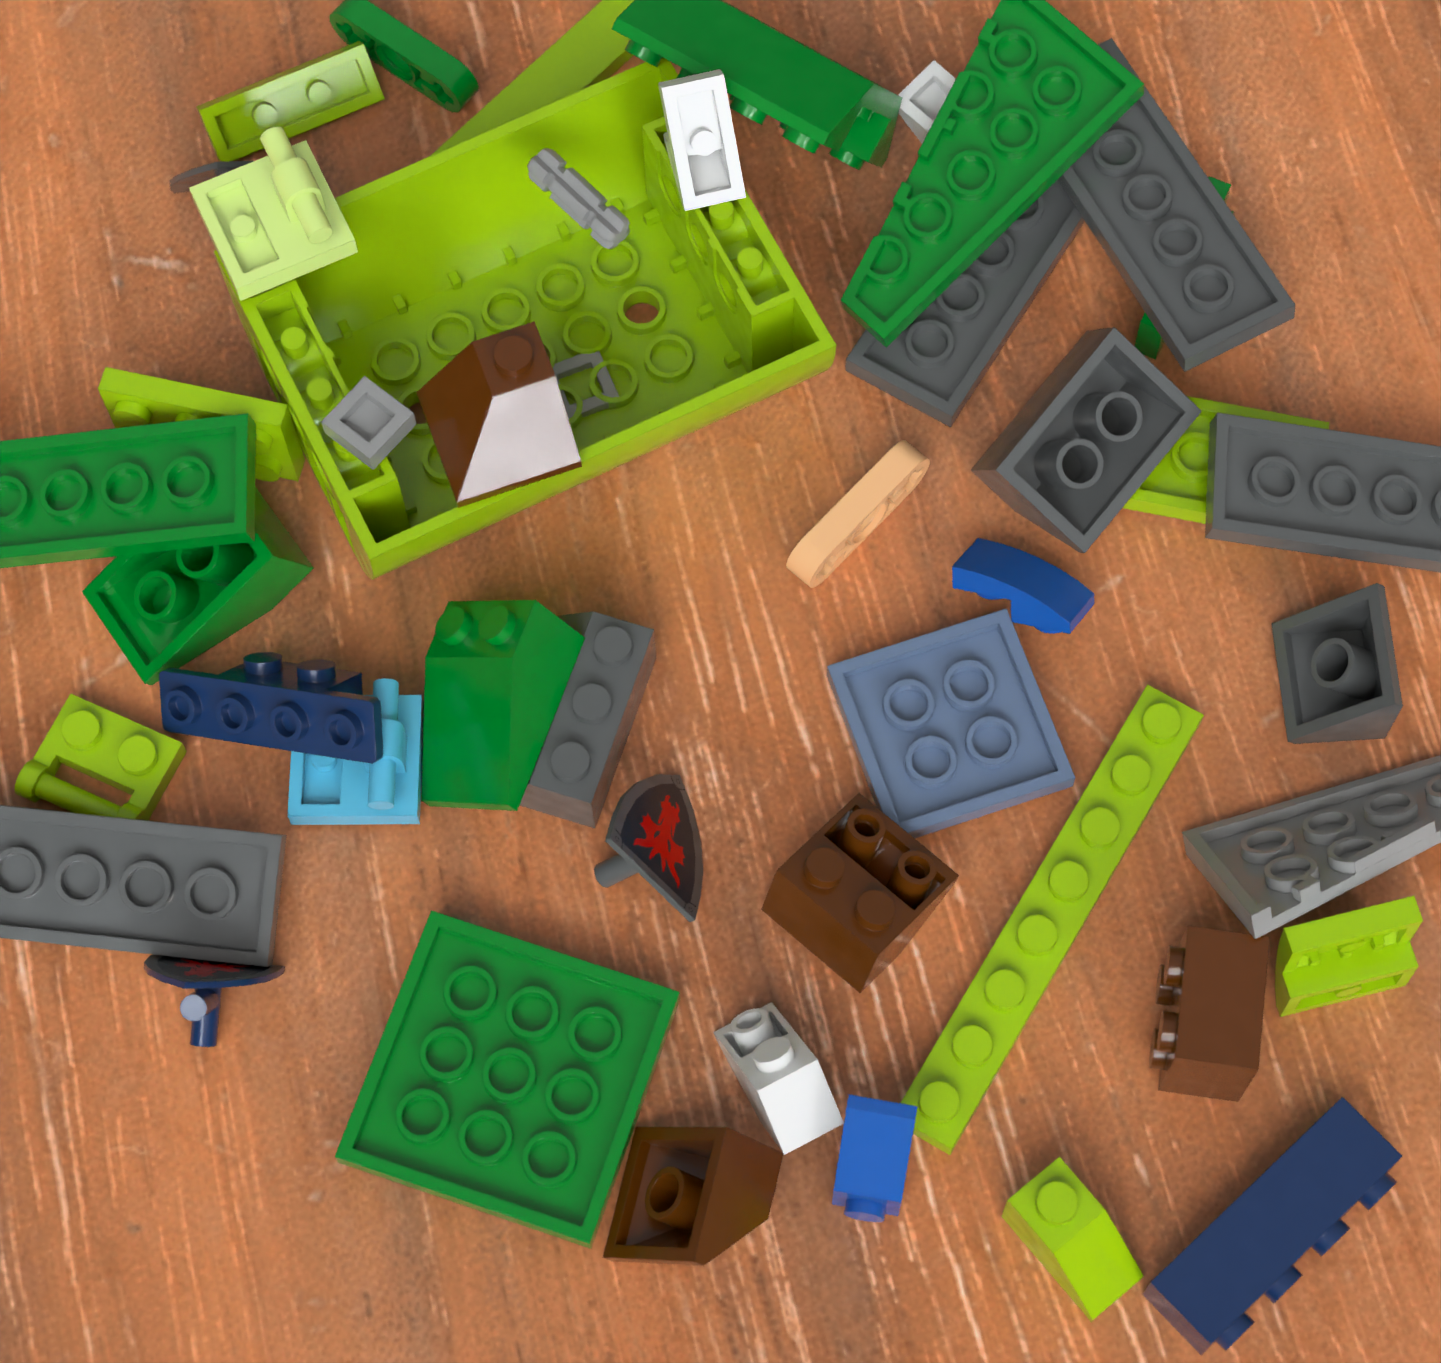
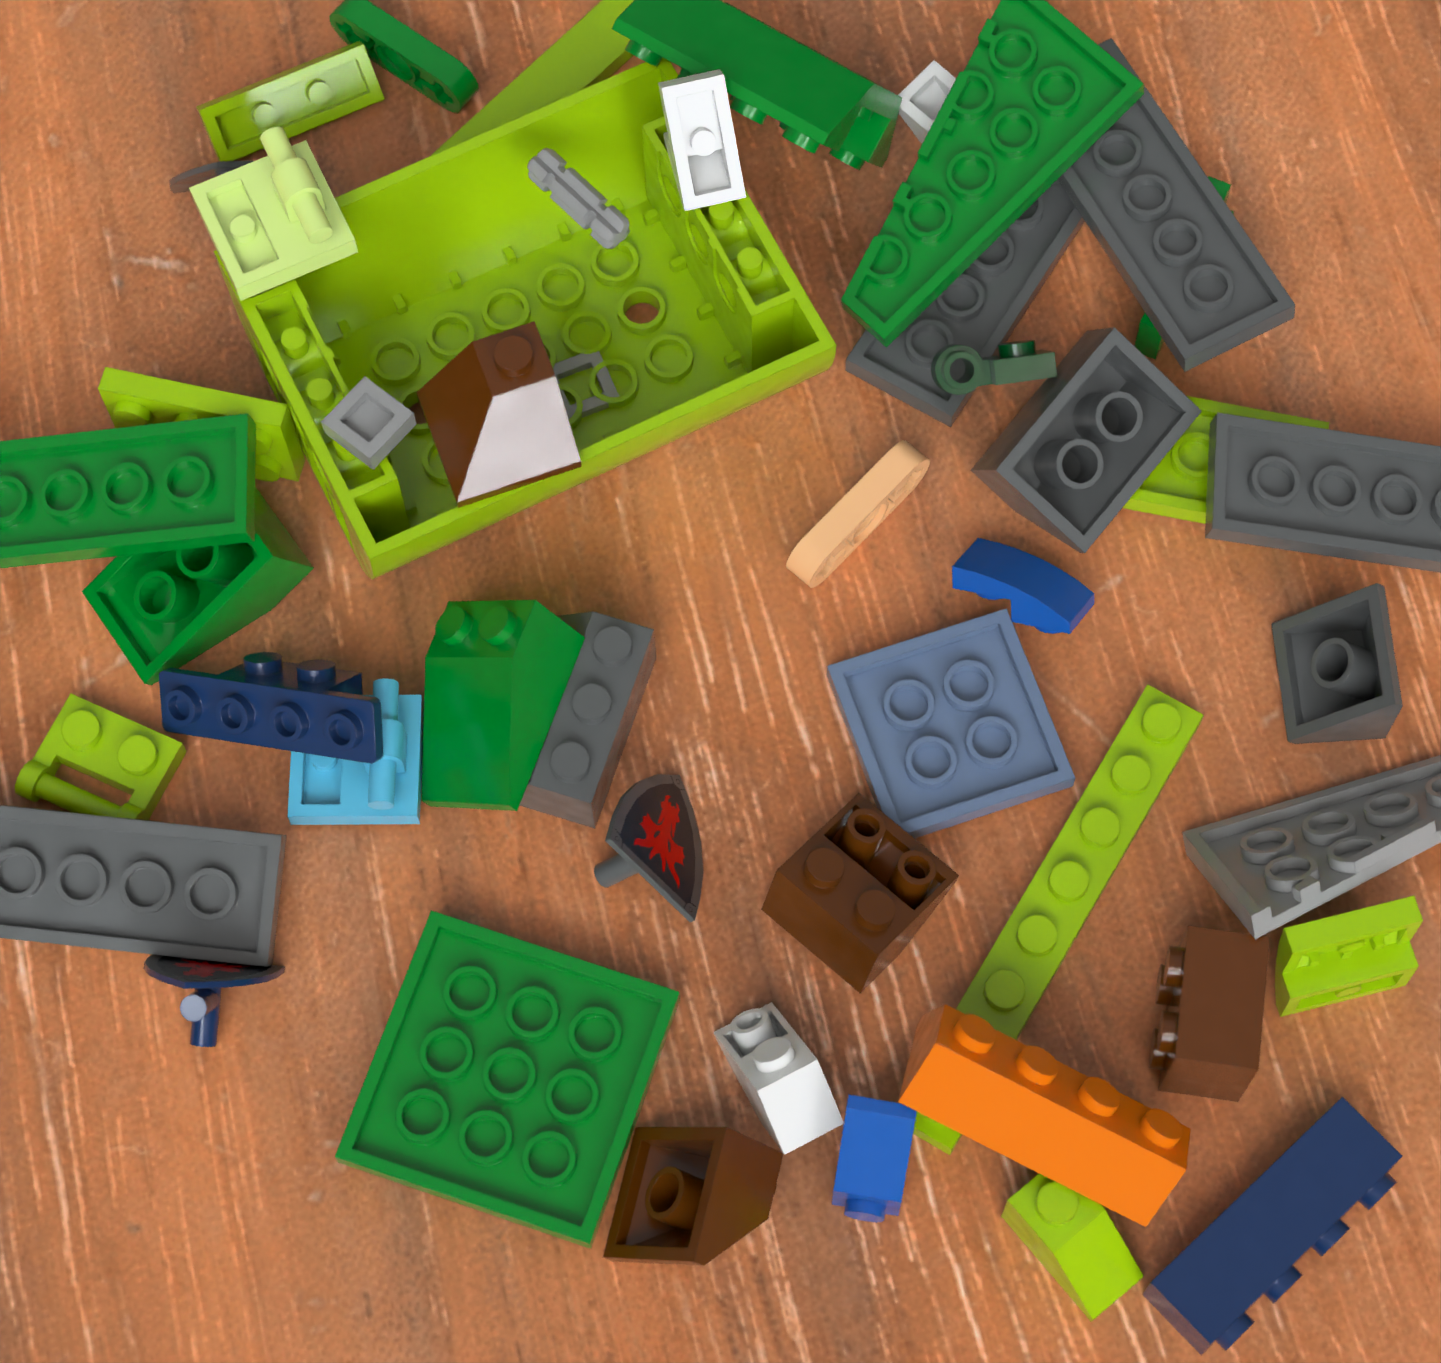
none -> orange slope [898,1004,1191,1227]
none -> dark green plate [931,340,1057,395]

